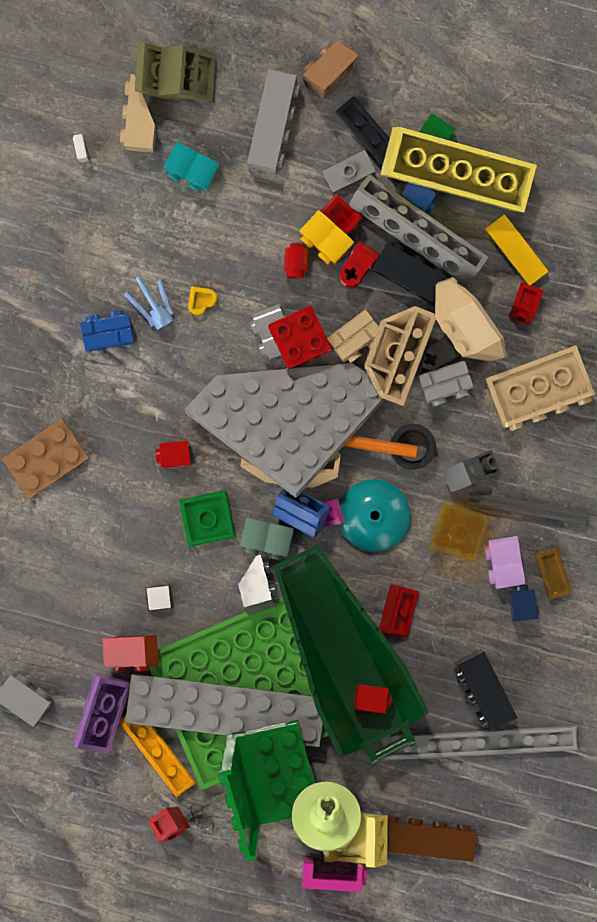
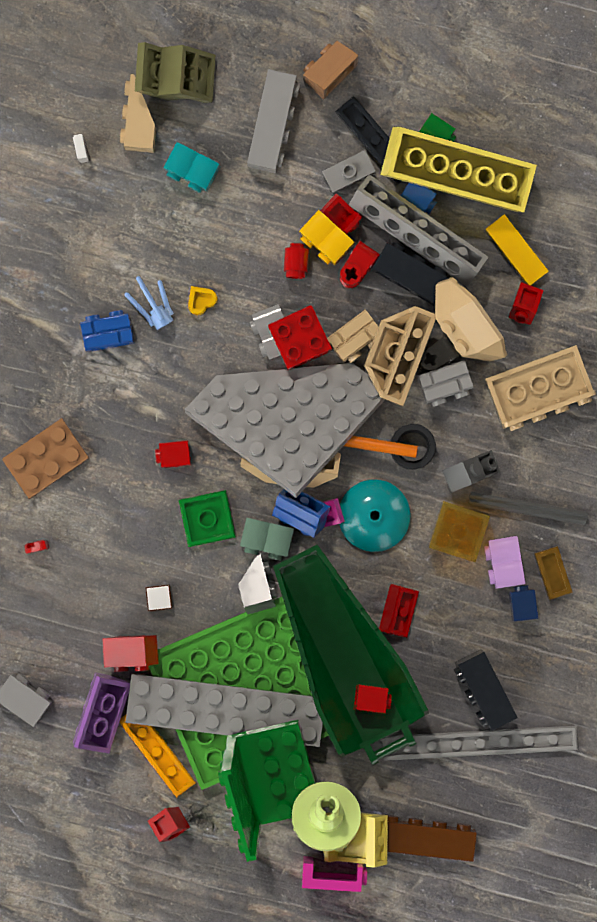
none -> red tile [24,540,49,554]

